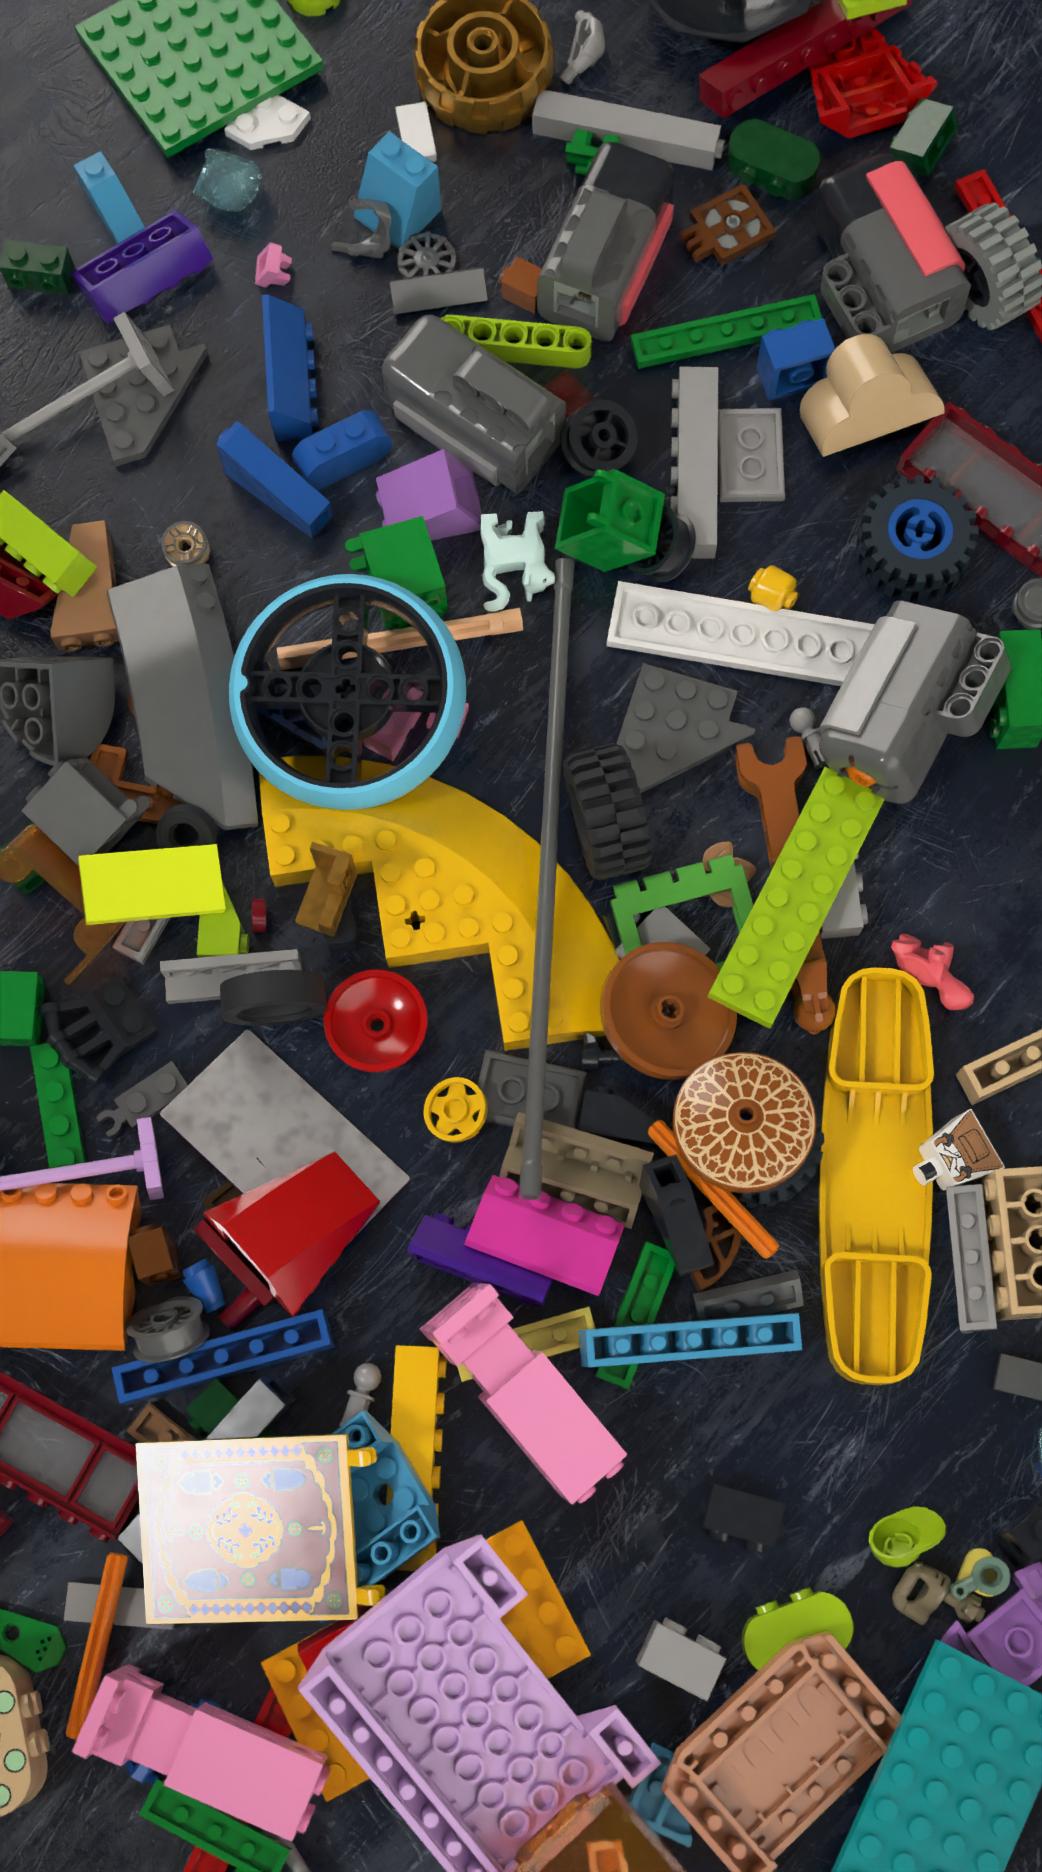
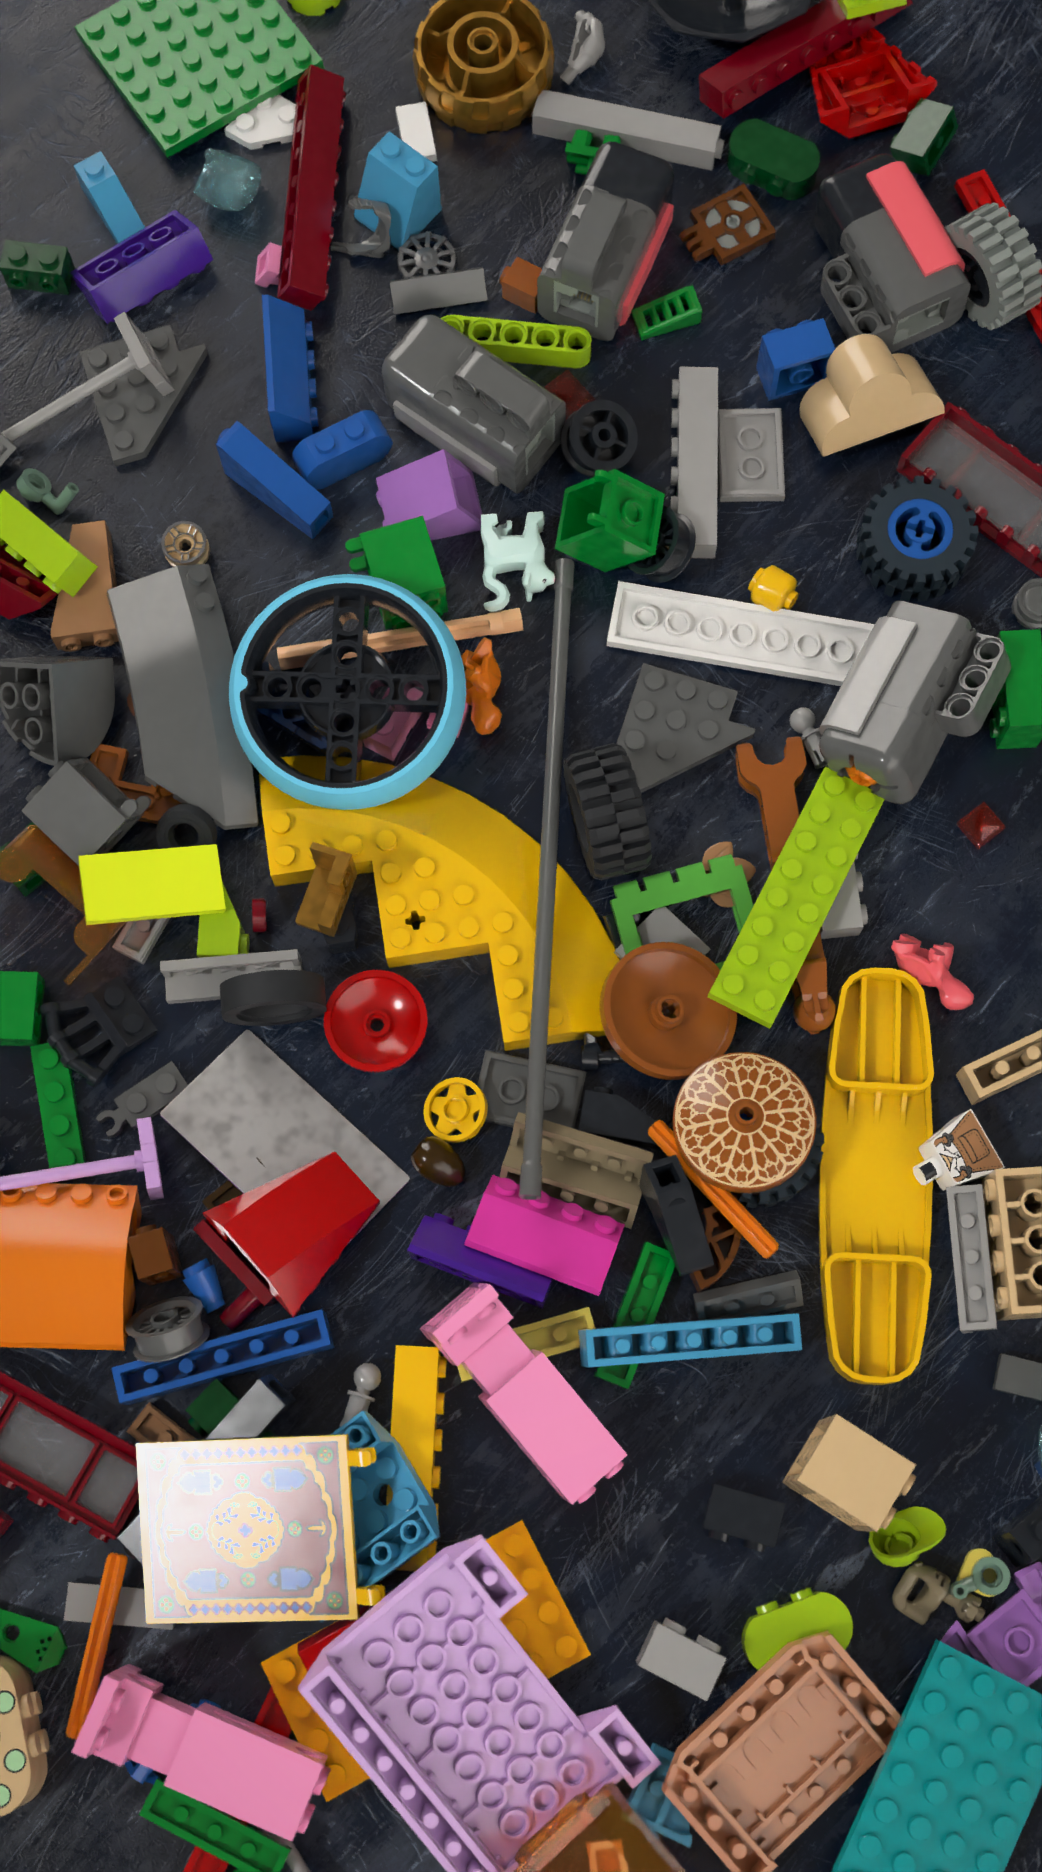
green plate [630,294,822,369] -> none
none -> sand green plate [16,468,79,515]
none -> dark red brick [277,64,346,311]
none -> dark brown animal [410,1136,466,1187]
none -> orange animal [461,637,502,735]
none -> green slope [631,285,702,341]
none -> tan brick [782,1414,916,1532]
none -> clear red tile [956,802,1006,850]

